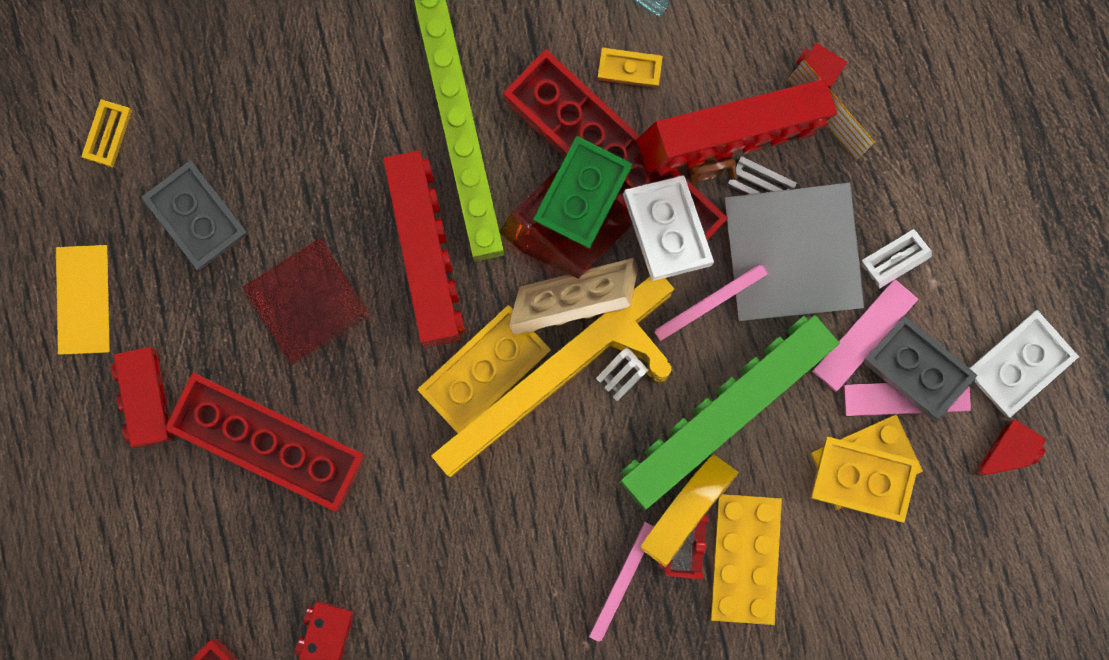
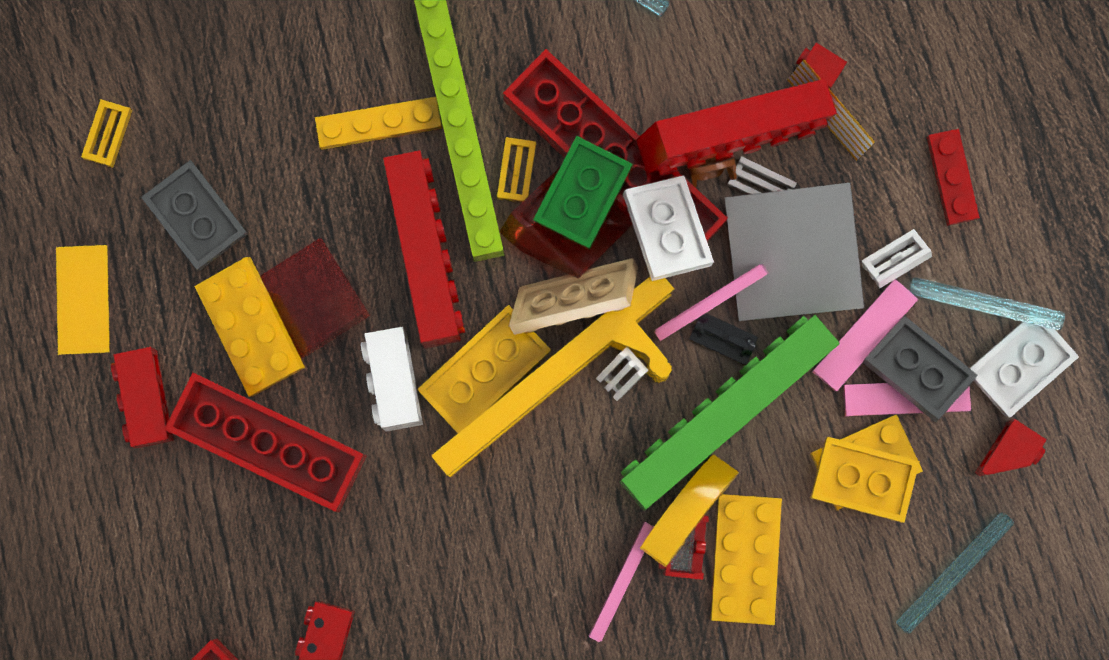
yellow plate [597,48,663,88] -> none
none -> yellow plate [194,257,305,397]
none -> yellow plate [315,97,442,150]
none -> white brick [361,327,423,431]
none -> yellow tile [497,137,536,204]
none -> black hinge [689,313,758,365]
none -> clear light blue axle [897,513,1014,634]
none -> clear light blue axle [909,277,1065,330]
none -> red plate [926,129,980,226]

